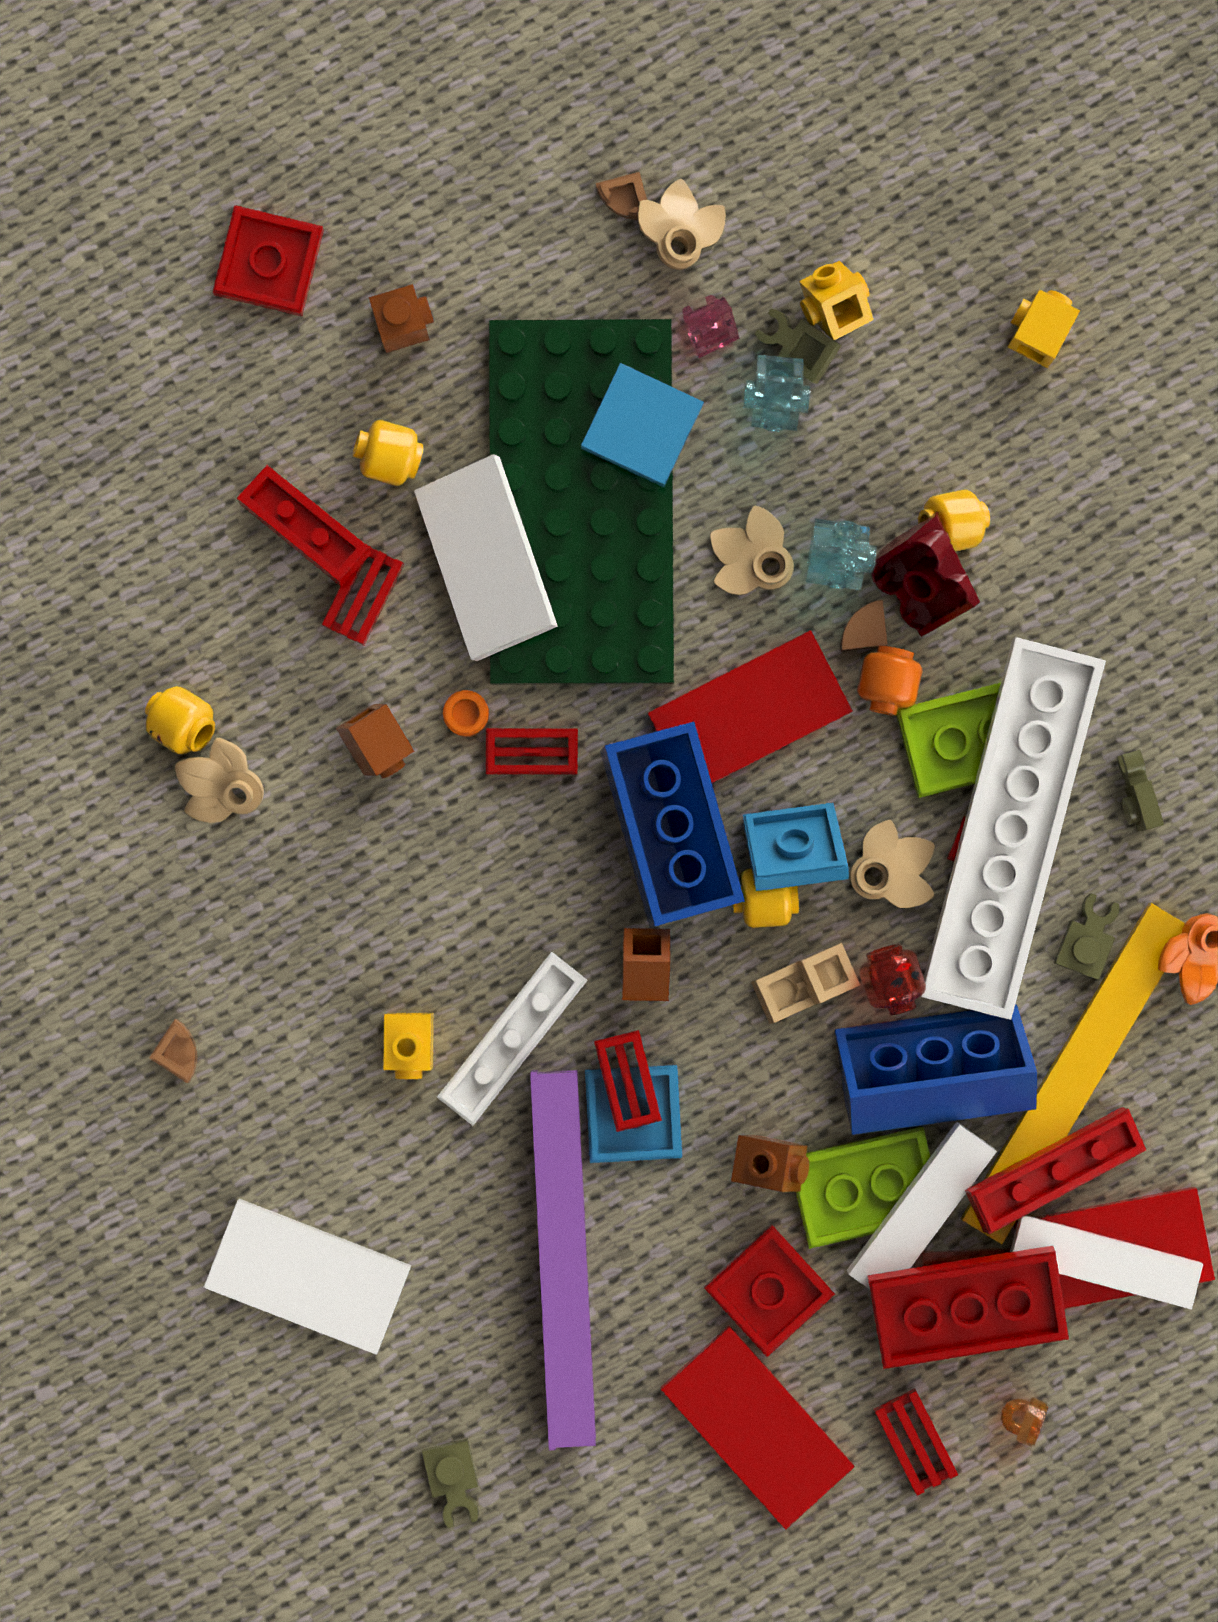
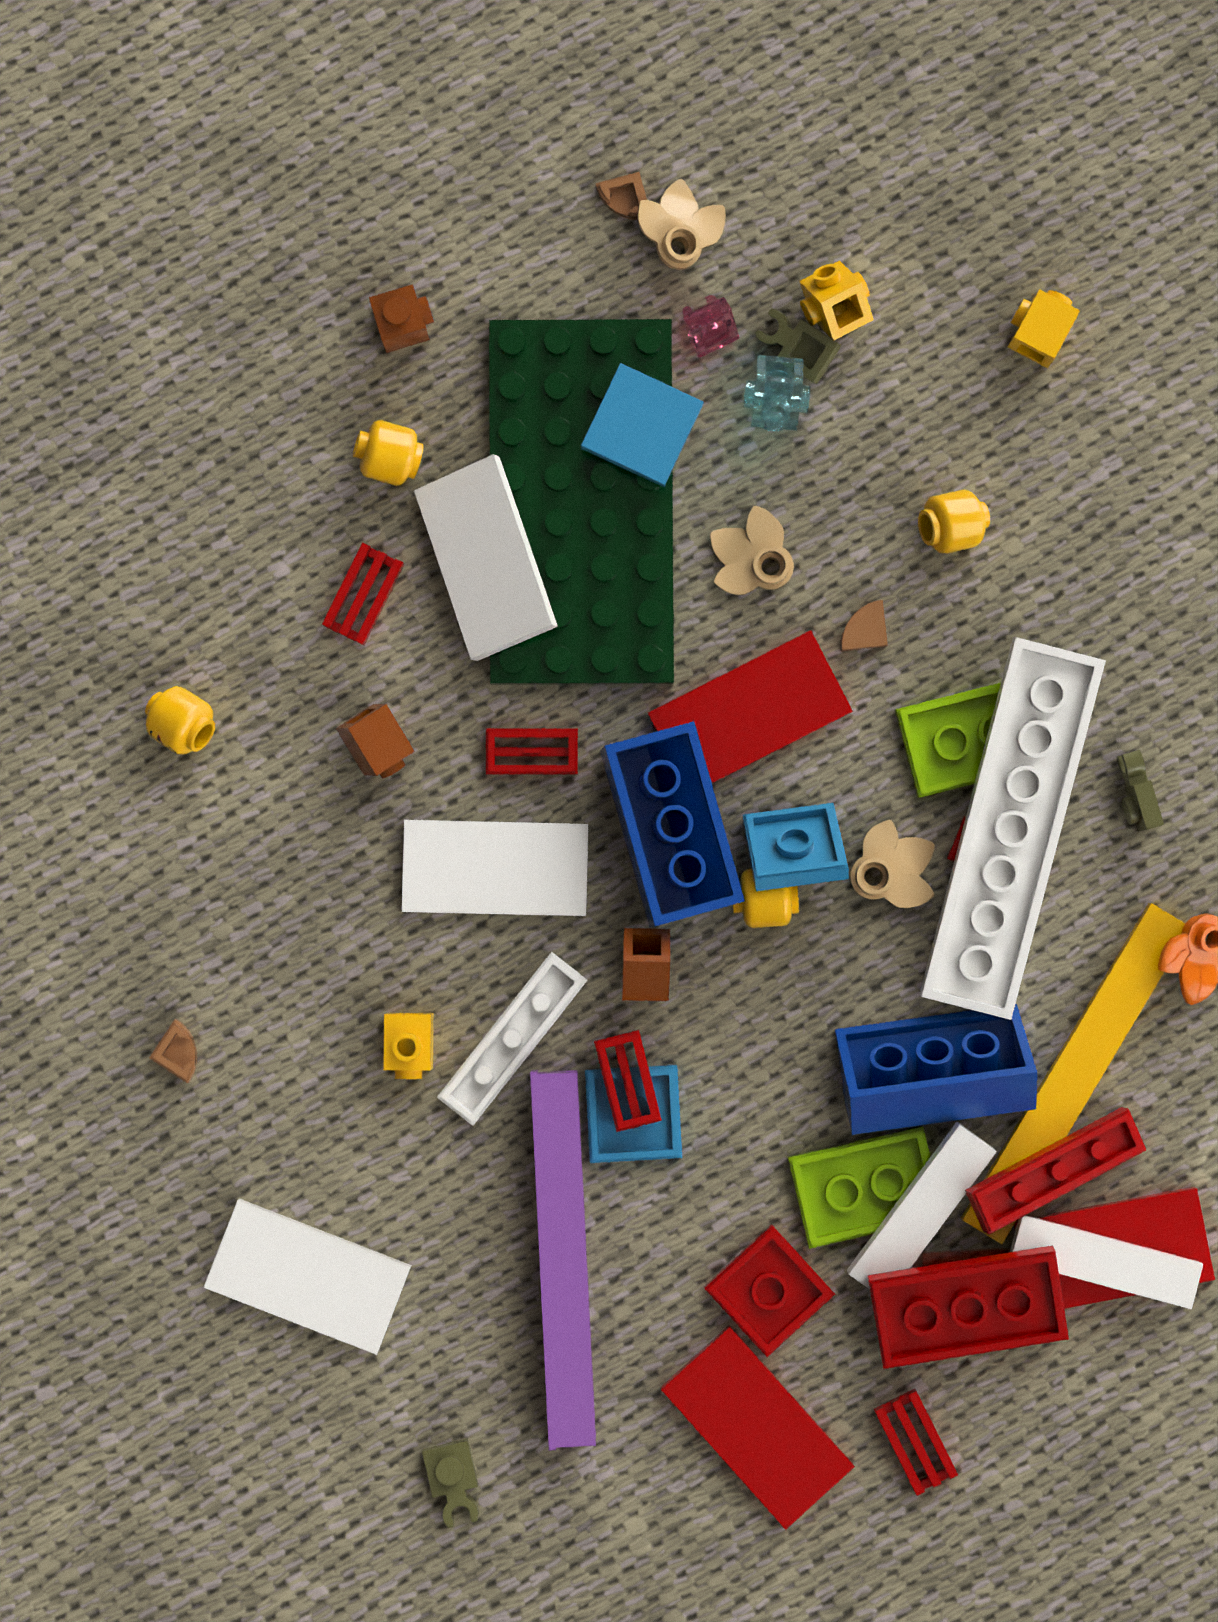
tan plate [175,738,264,823] -> none
red tile [213,205,324,316] -> none
red plate [237,465,372,587] -> none
orange tile [443,690,489,737] -> none
dark orange brick [731,1135,809,1192] -> none
tan slope [751,943,860,1024] -> none
clear light blue brick [806,518,877,590] -> none
orange head [857,646,922,716] -> none
clear red head [859,943,926,1015] -> none
dark red slope [871,511,980,637] -> none
clear orange tile [1001,1397,1049,1447] -> none
olive plate [1054,893,1120,980] -> none
none -> white tile [402,820,588,916]

